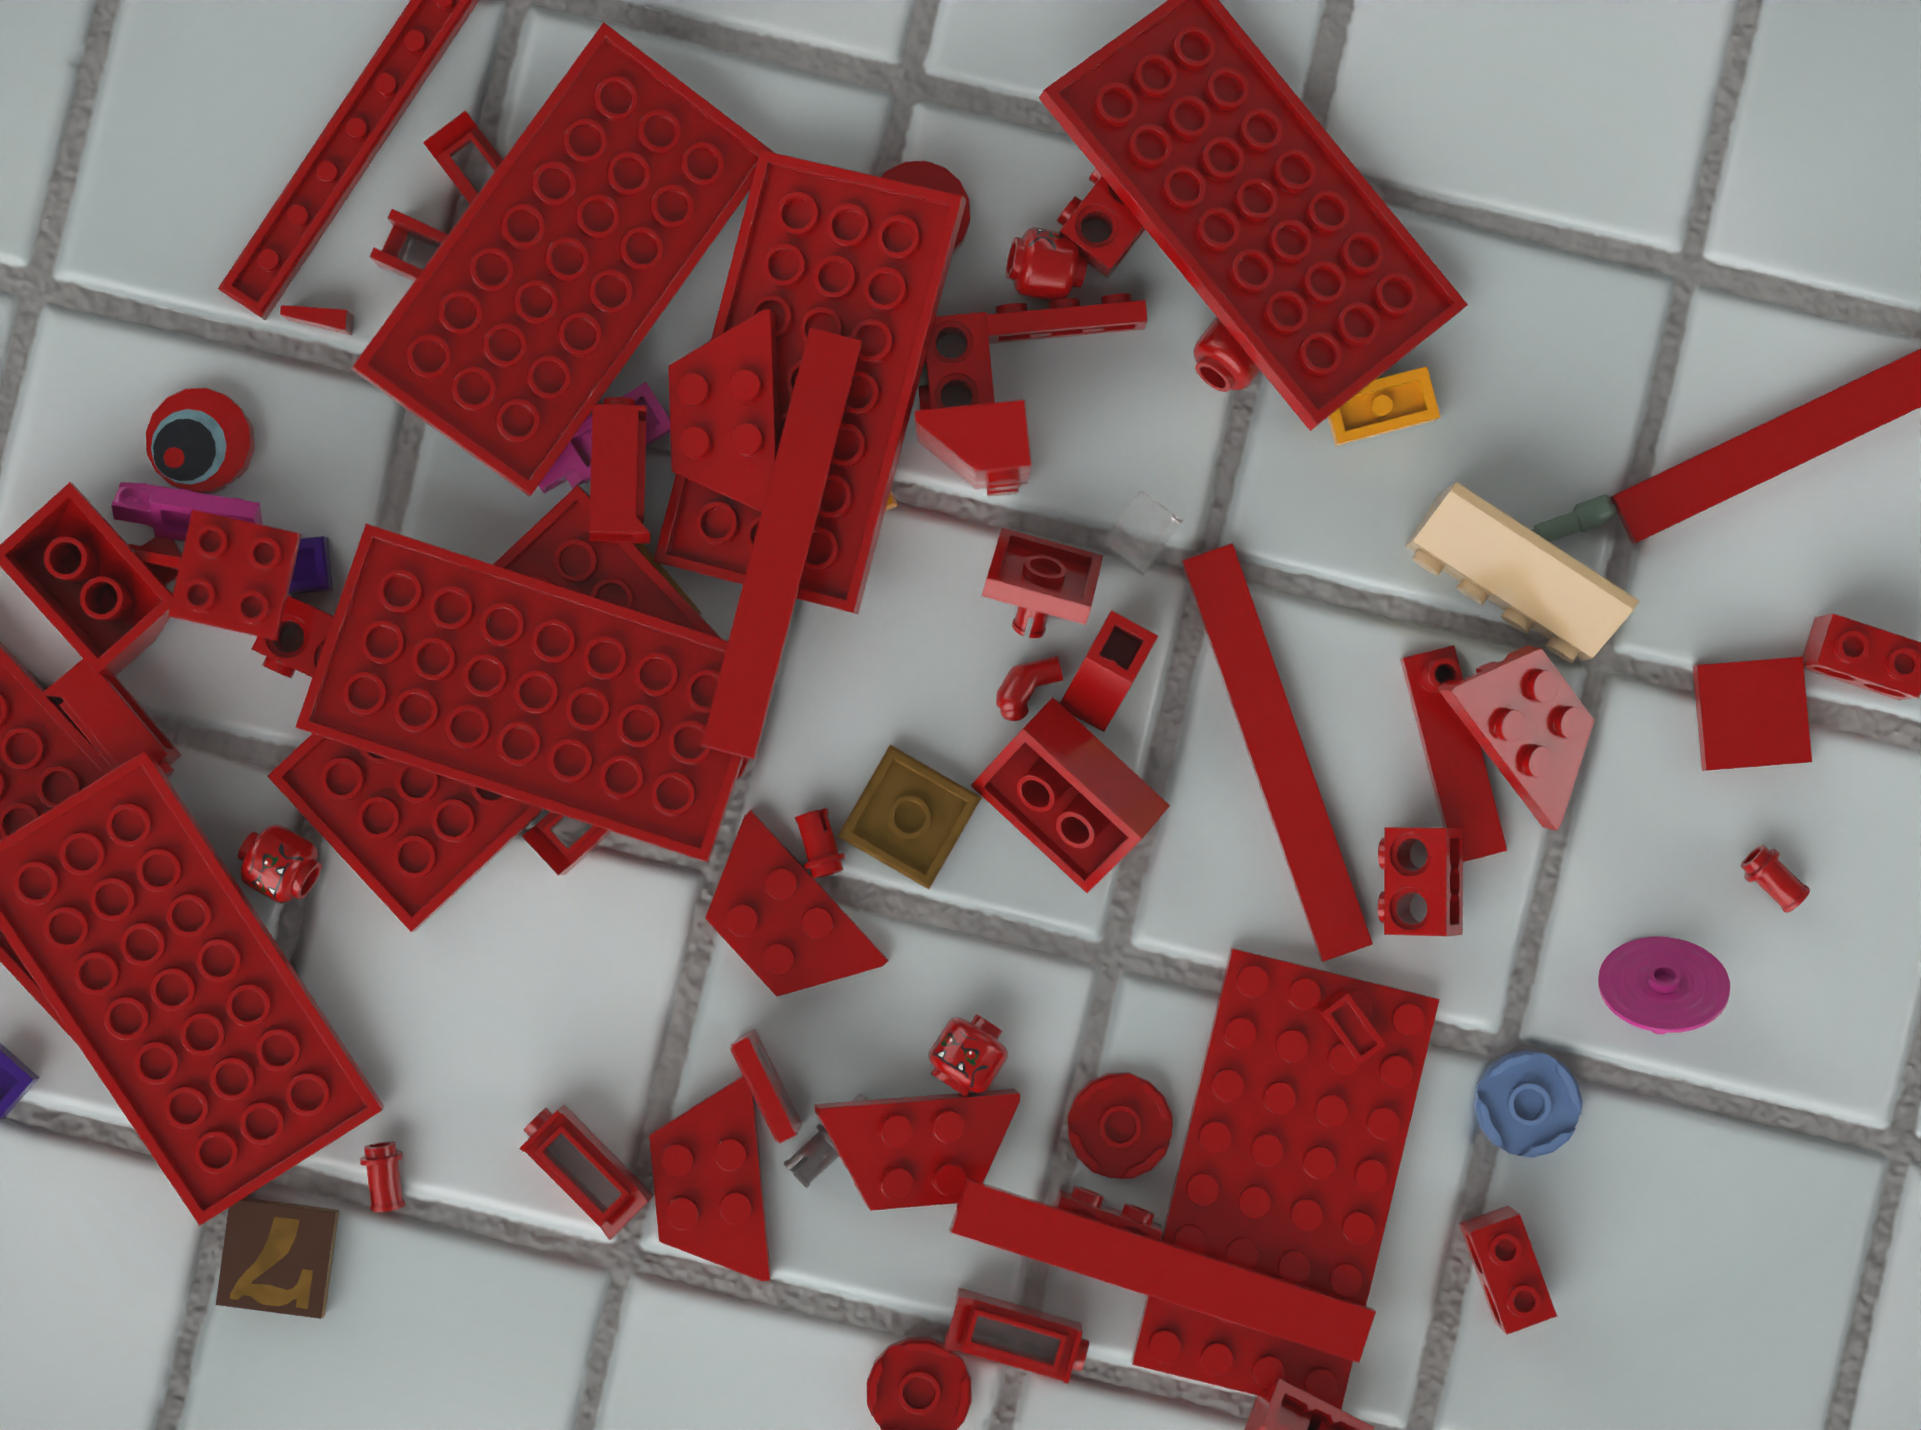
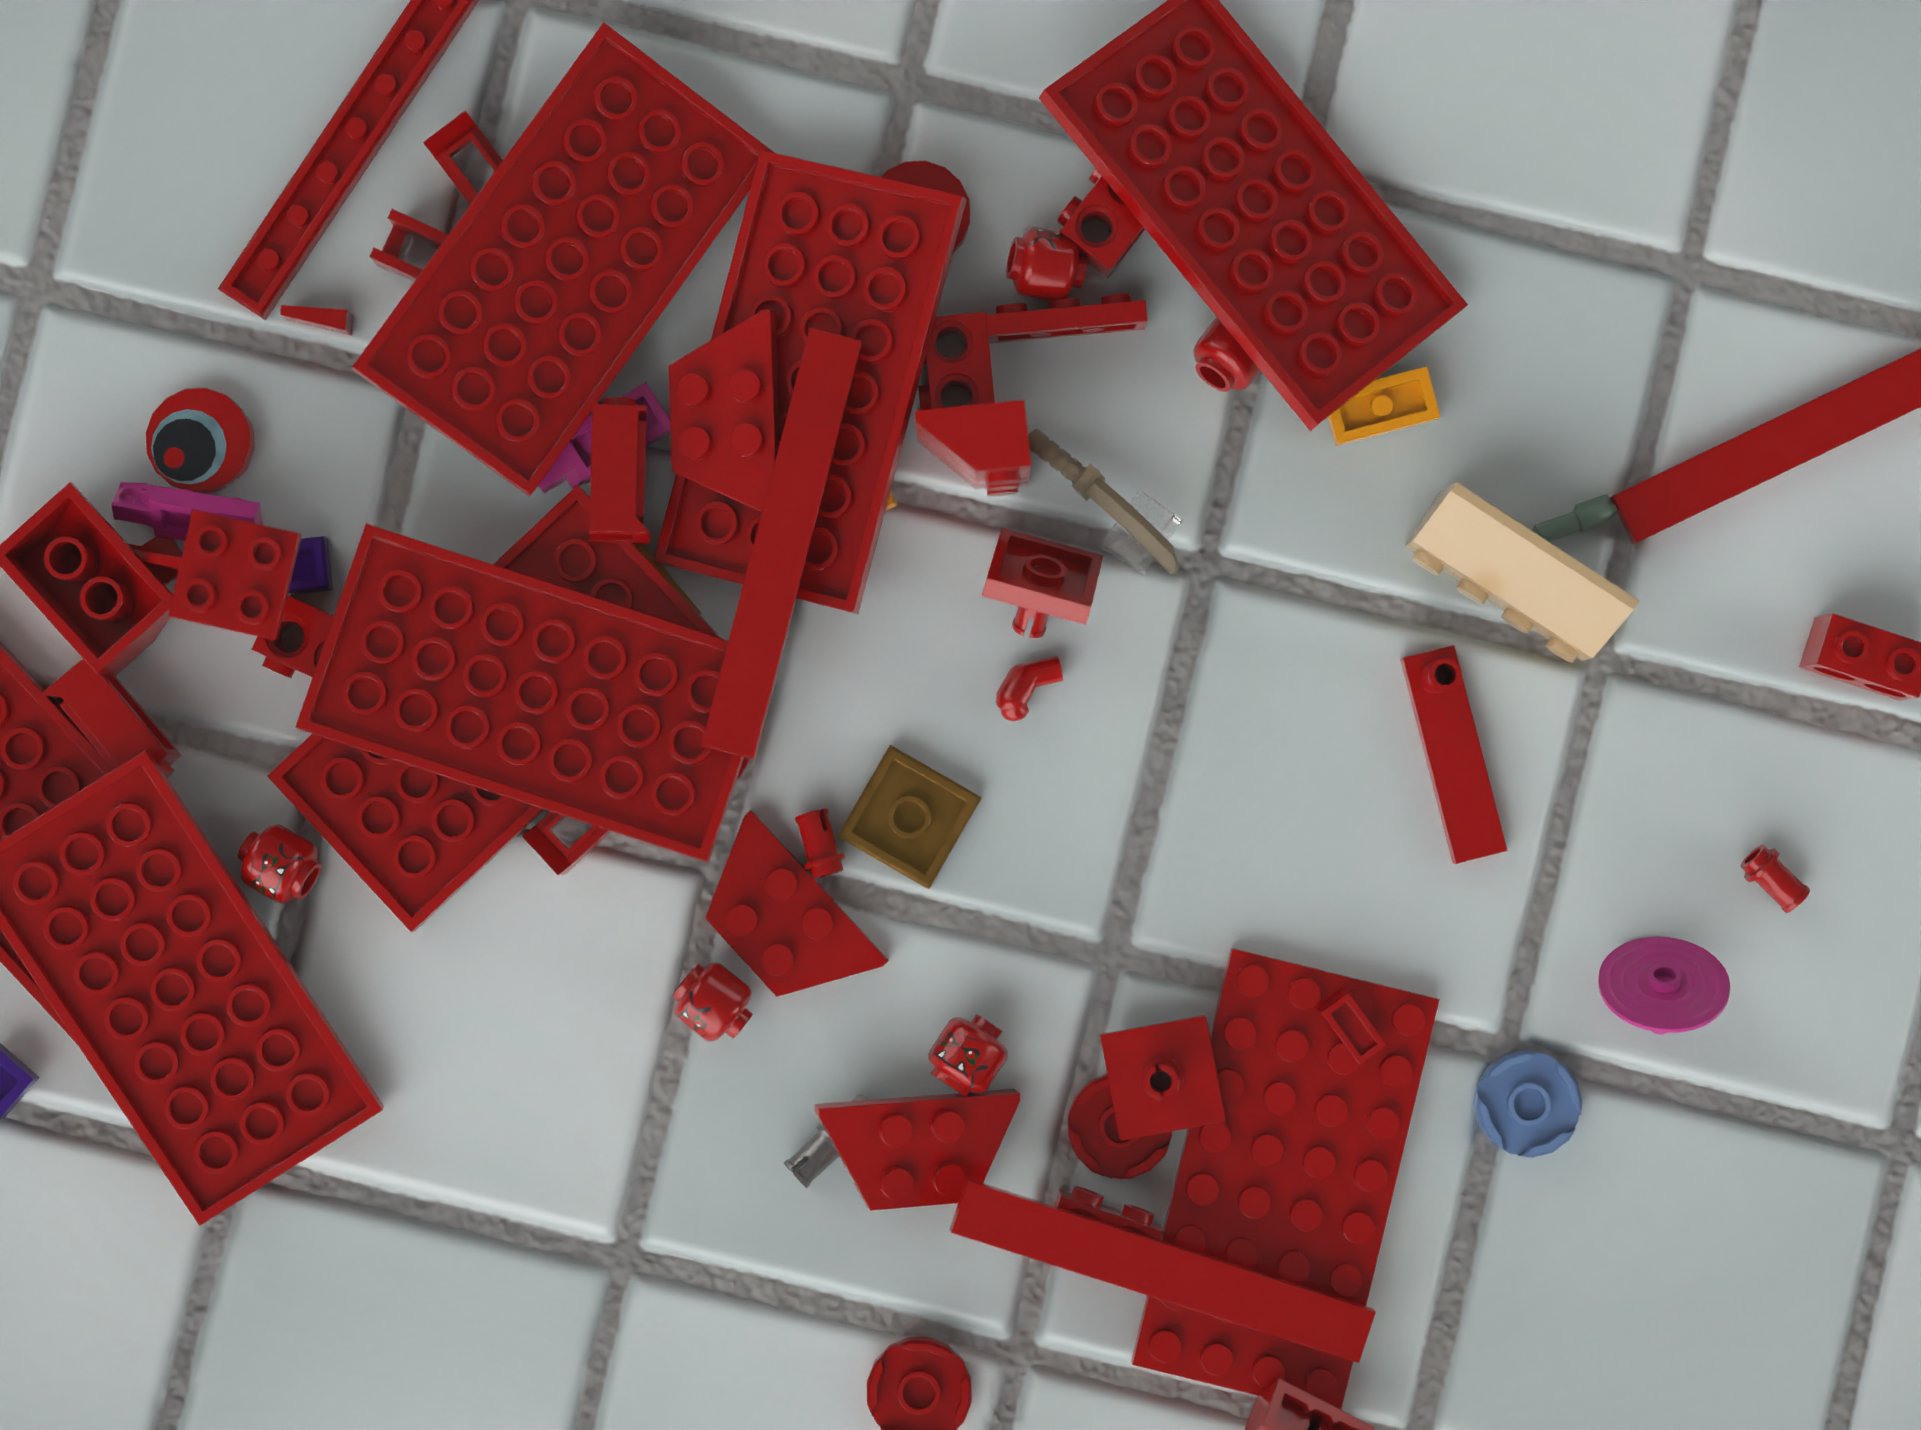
reddish brown tile [215,1198,339,1319] -> none
red pin [360,1141,405,1212] -> none
red window [519,1105,654,1241] -> none
red wing [649,1075,771,1281] -> none
red tile [730,1029,802,1144] -> none
red window [944,1287,1089,1384] -> none
red slope [970,697,1170,893] -> none
red slope [1060,610,1158,732] -> none
red tile [1181,543,1373,962] -> none
red brick [1378,827,1463,936] -> none
wing [1438,645,1595,831] -> none
red brick [1459,1205,1557,1335] -> none
red tile [1693,656,1812,771] -> none
none -> red head [671,962,753,1042]
none -> dark tan sword [1028,429,1179,574]
none -> red tile [1100,1015,1226,1141]

